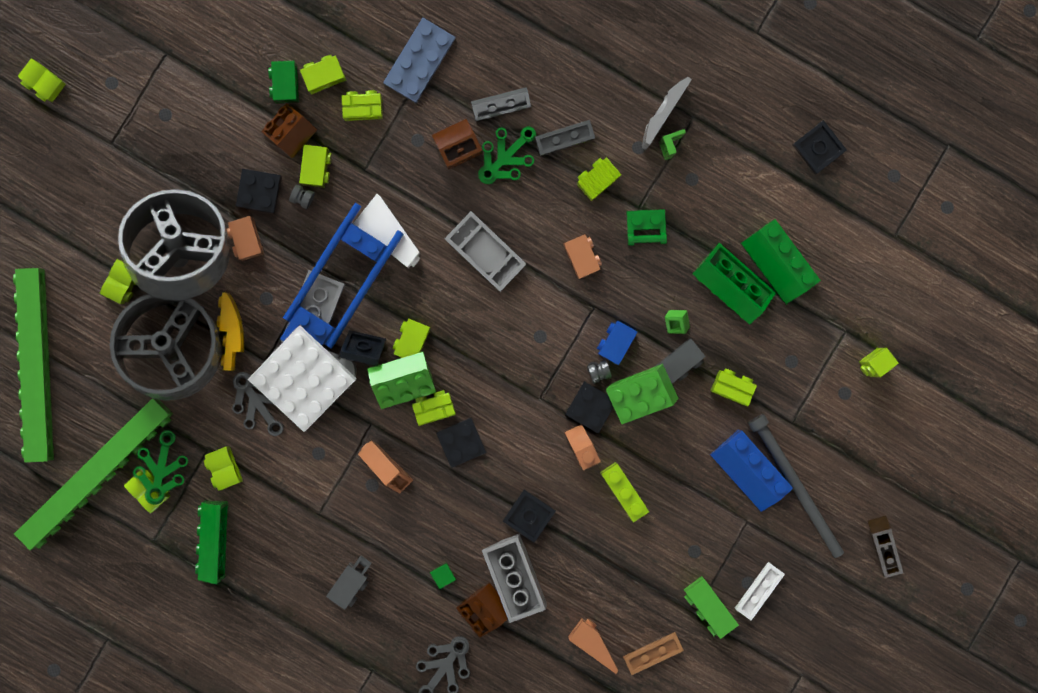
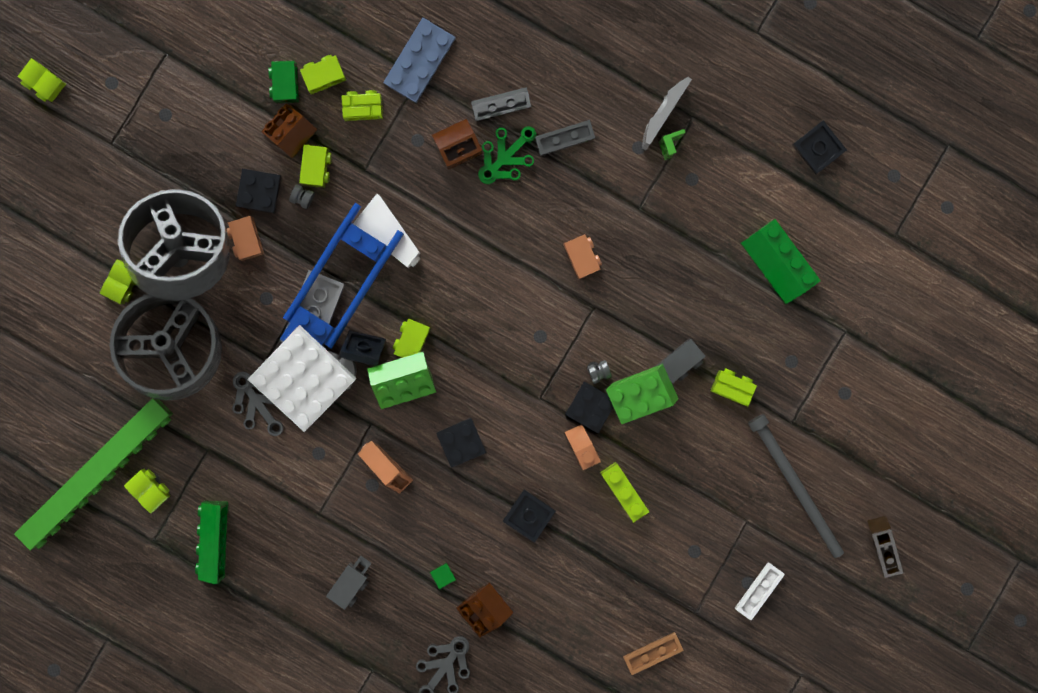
bright green brick [13,268,54,463] -> none
green plant [133,430,188,505] -> none
lime brick [204,446,243,491] -> none
yellow slope [217,292,244,371] -> none
lime brick [412,390,456,426] -> none
light grey slope [445,211,526,292] -> none
light grey slope [482,533,547,623] -> none
nougat slope [568,618,618,674] -> none
lime brick [577,157,621,201] -> none
blue brick [597,320,637,365] -> none
green plate [626,209,667,246] -> none
bright green slope [665,310,690,334] -> none
bright green brick [684,576,739,639] -> none
green slope [693,243,776,325] -> none
blue slope [710,429,793,512] -> none
lime brick [859,348,899,378] -> none

